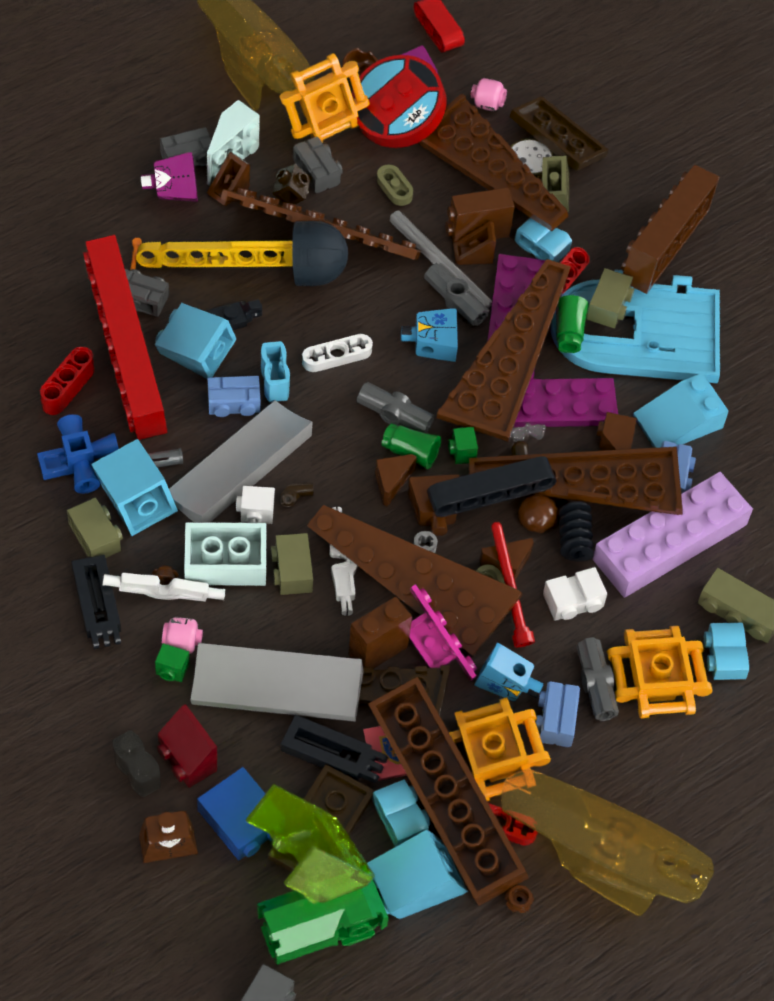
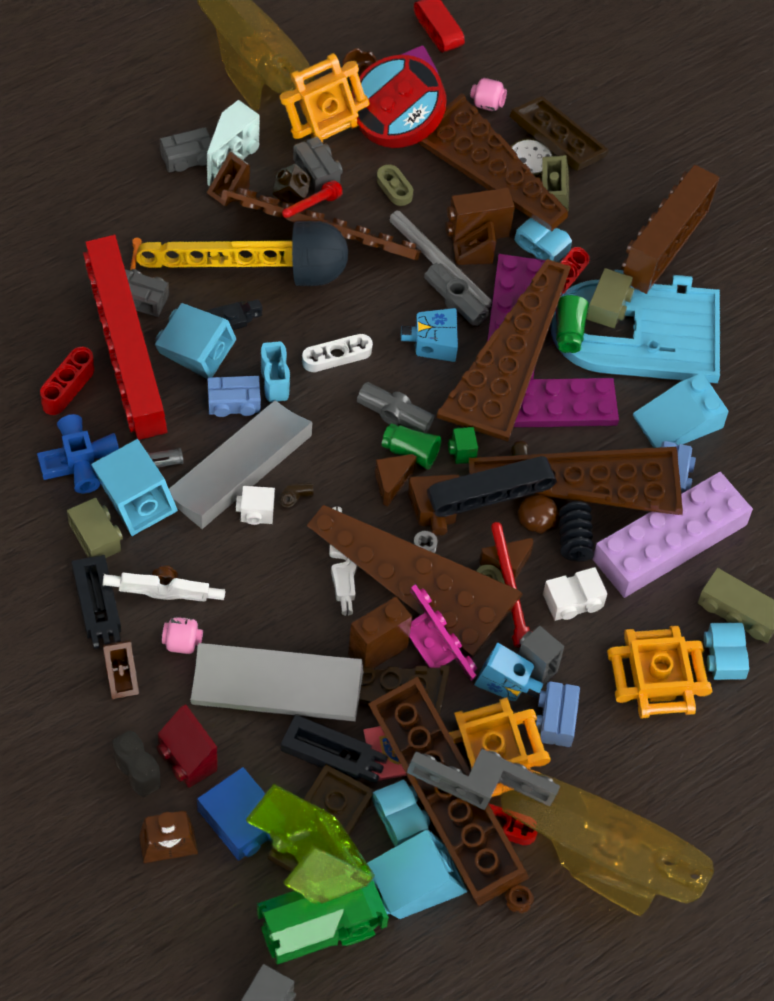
magenta torso [141,152,198,202] -> none
green plate [155,643,189,683] -> none
light aqua brick [185,523,266,586] -> none
olive brick [271,533,313,595] -> none
clear piece [510,423,546,442] -> none
dark grey piece [576,637,619,721] -> none
reddish brown slope [596,412,637,451] -> none
none -> reddish brown slope [103,640,139,699]
none -> red piece [282,180,342,218]
none -> dark grey bracket [406,749,560,810]
none -> dark grey brick [517,626,565,685]

